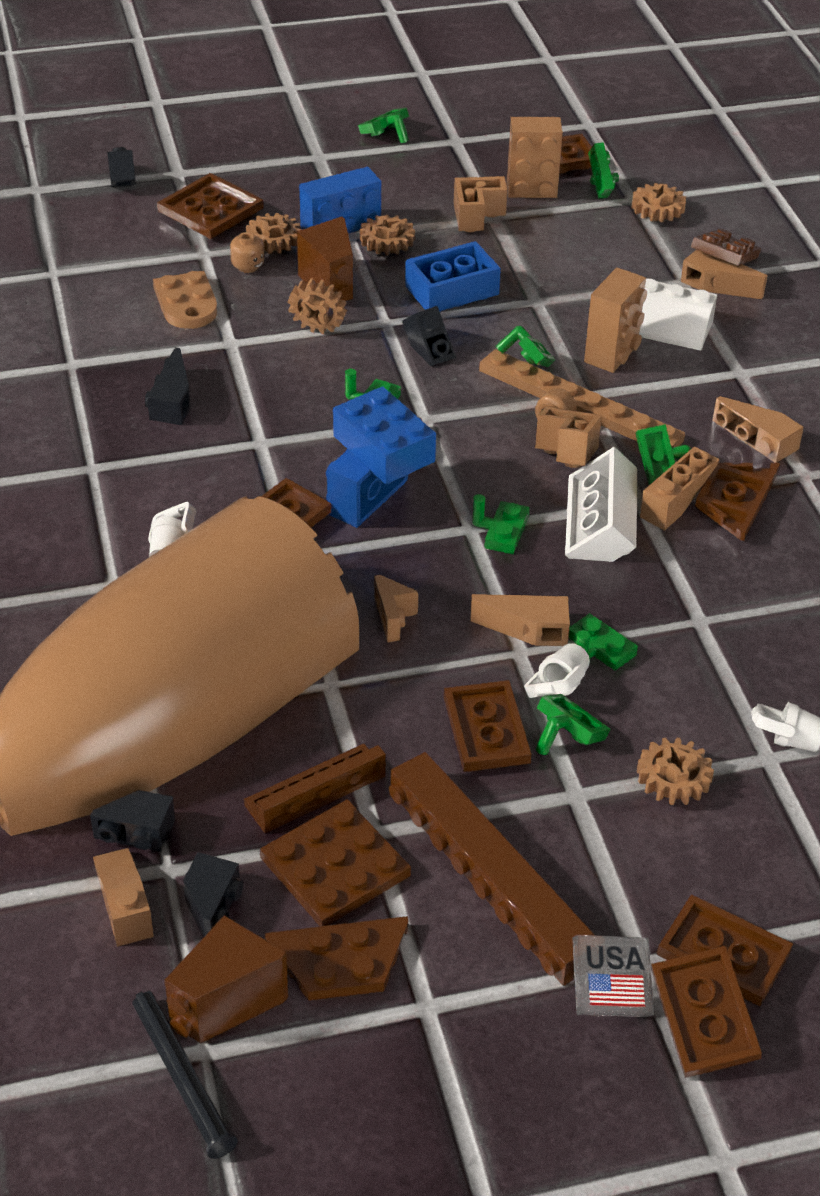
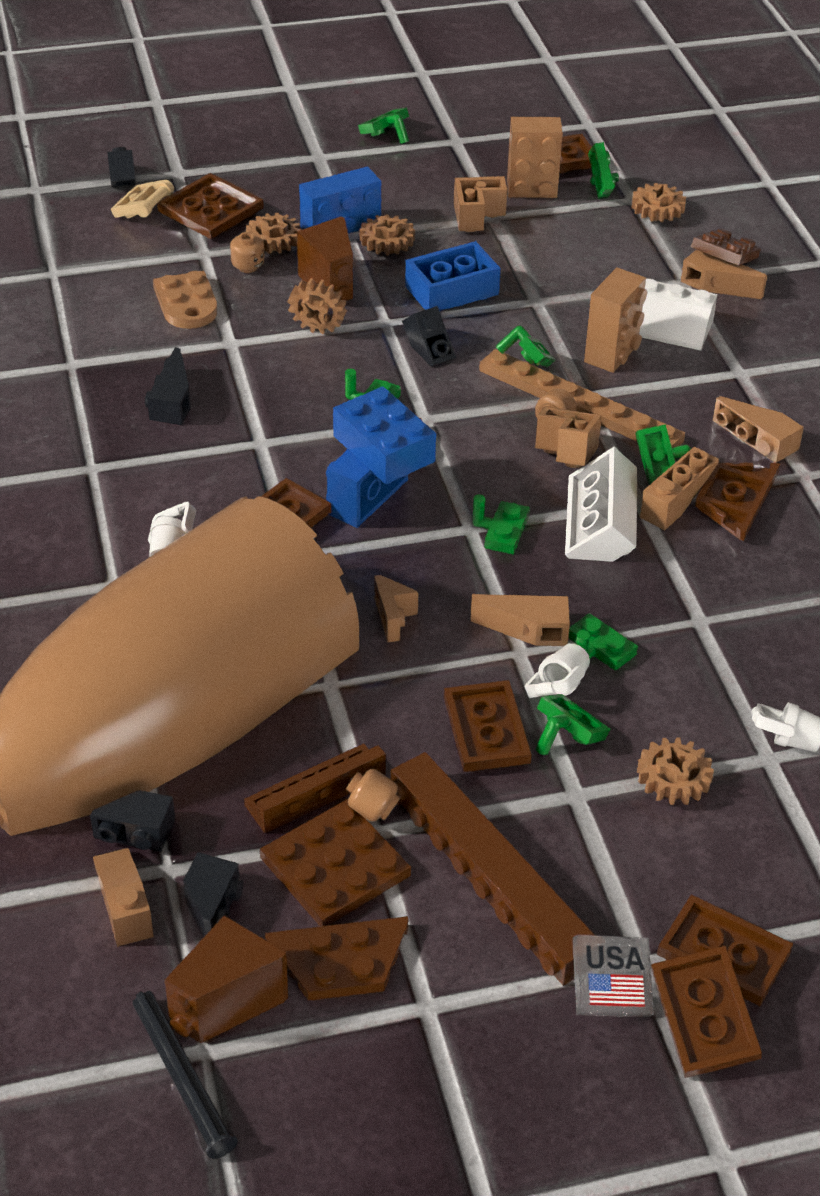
none -> tan plate [111,180,174,218]
none -> medium nougat head [346,769,401,822]

